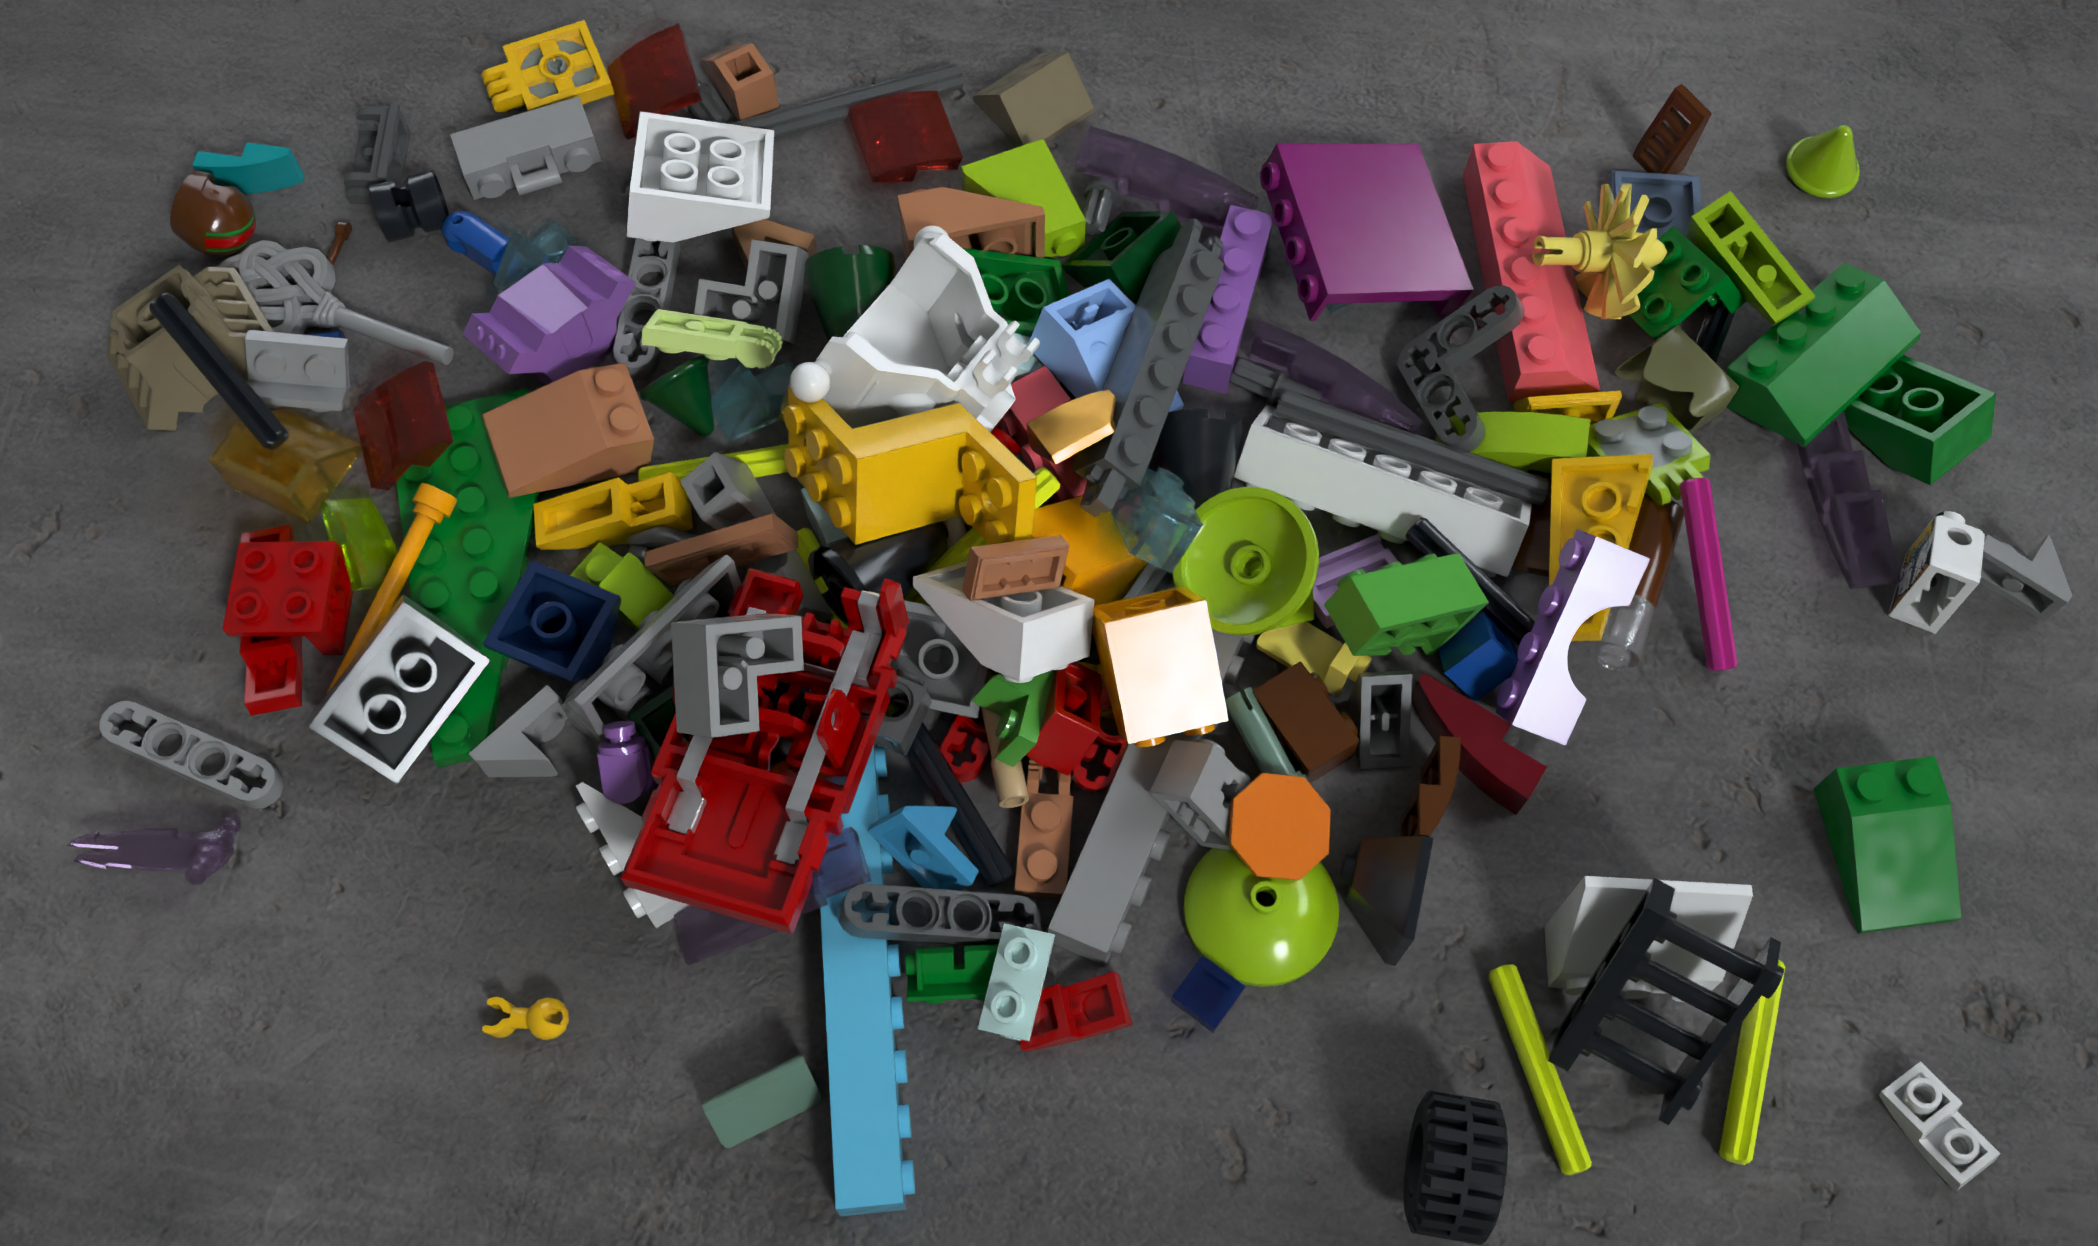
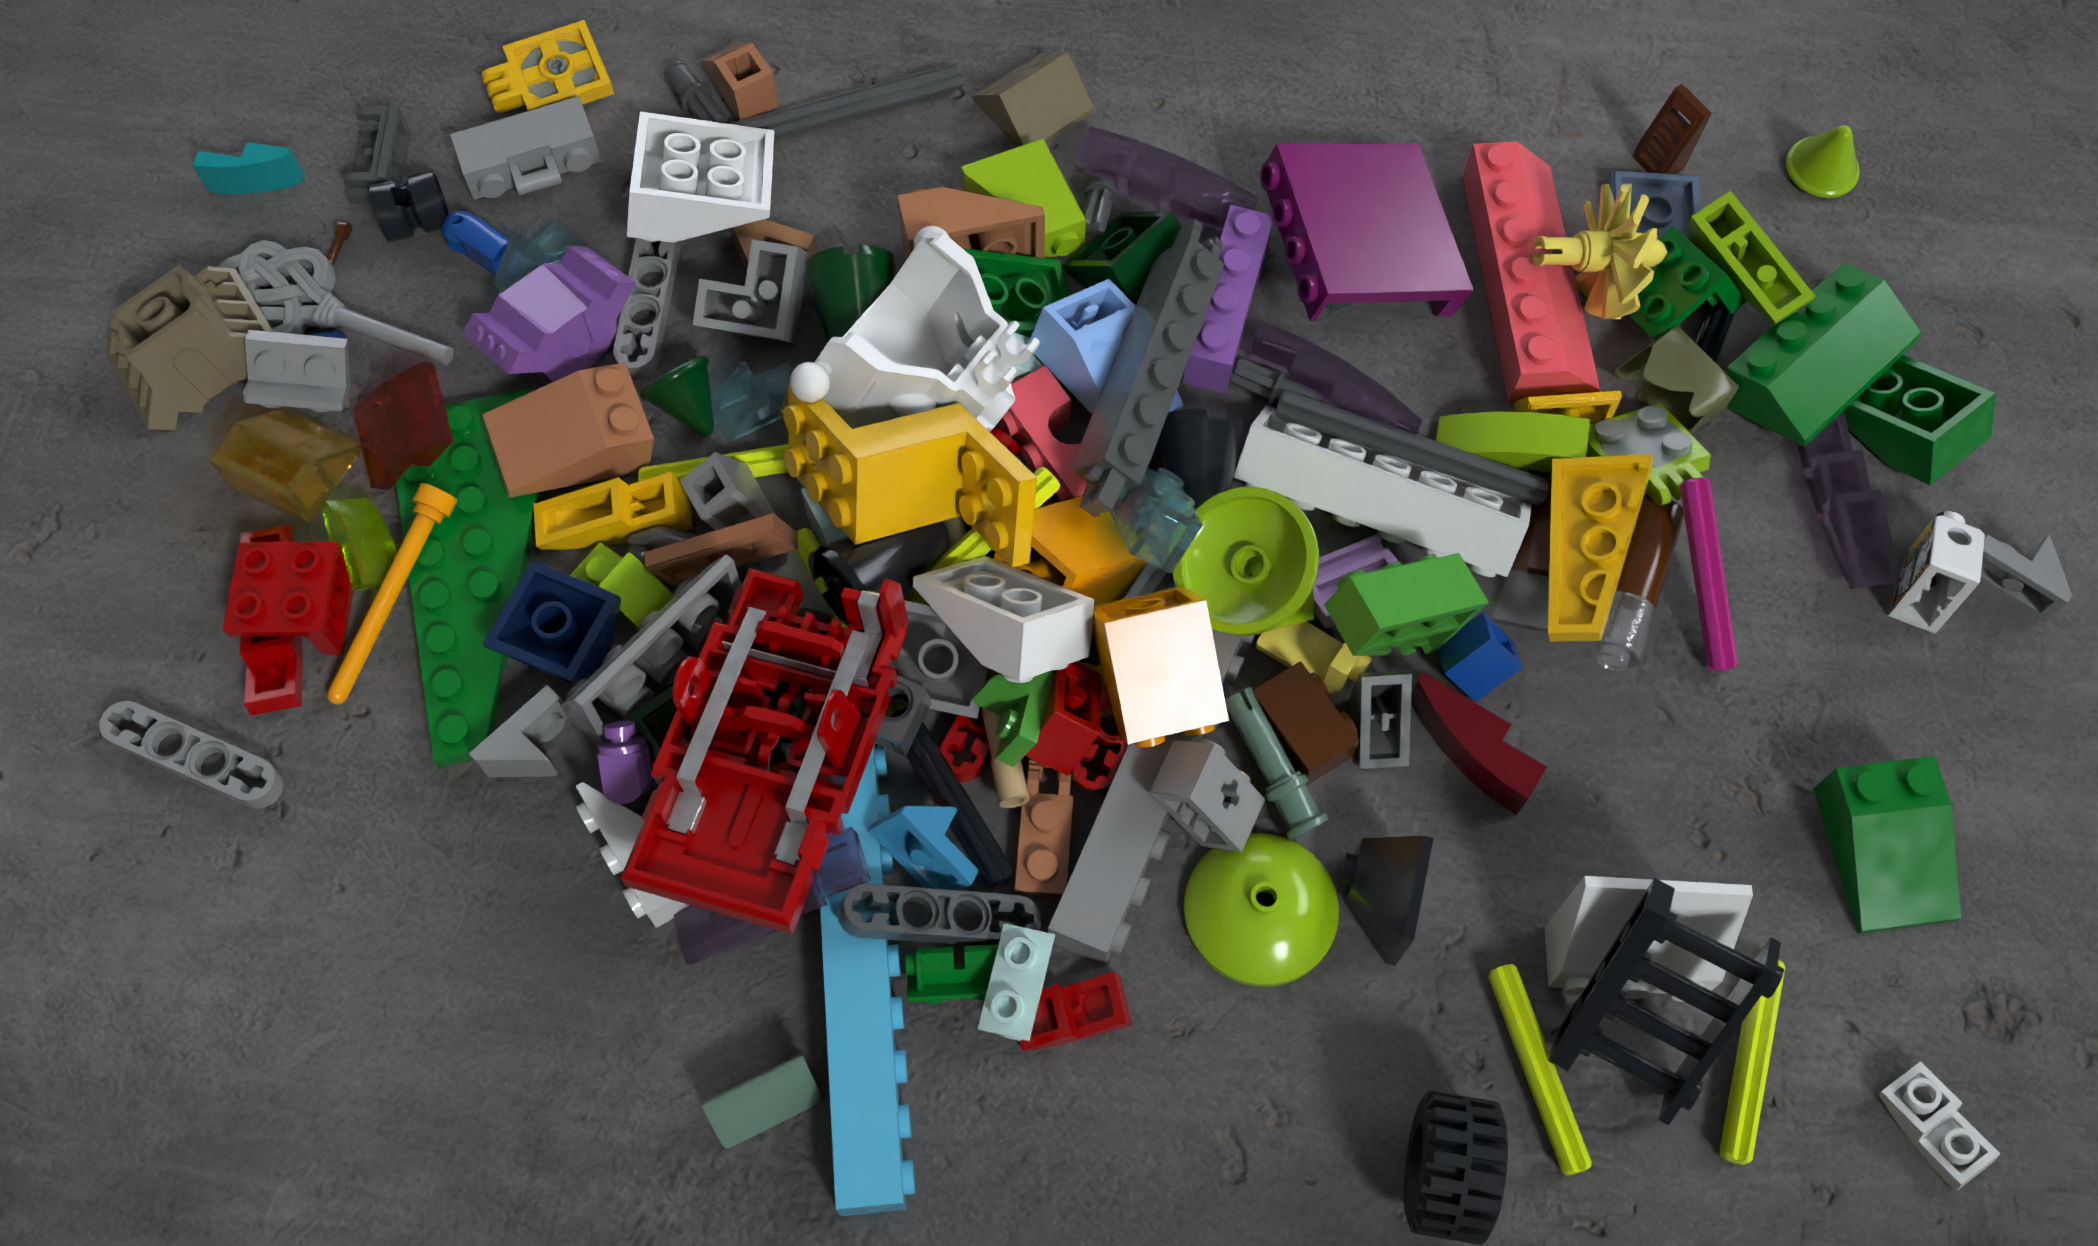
clear purple piece [67,815,241,885] -> none
black axle [149,293,289,450] -> none
reddish brown helmet [170,171,256,256] -> none
dark grey slope [308,594,490,783] -> none
yellow arm [482,997,569,1040] -> none
clear red slope [607,23,702,140] -> none
yellowish green hinge [642,309,783,369] -> none
light grey brick [671,613,804,738] -> none
clear red slope [848,91,963,182] -> none
nougat plate [962,535,1069,601] -> none
pearl gold slope [1027,389,1116,464] -> none
clear blue plate [1171,955,1246,1033] -> none
orange piece [1229,773,1331,881] -> none
dark grey beam [1397,285,1524,452] -> none
reddish brown slope [1401,736,1461,837] -> none
black axle [1405,517,1535,645] -> none
arch [1495,529,1650,745] -> none

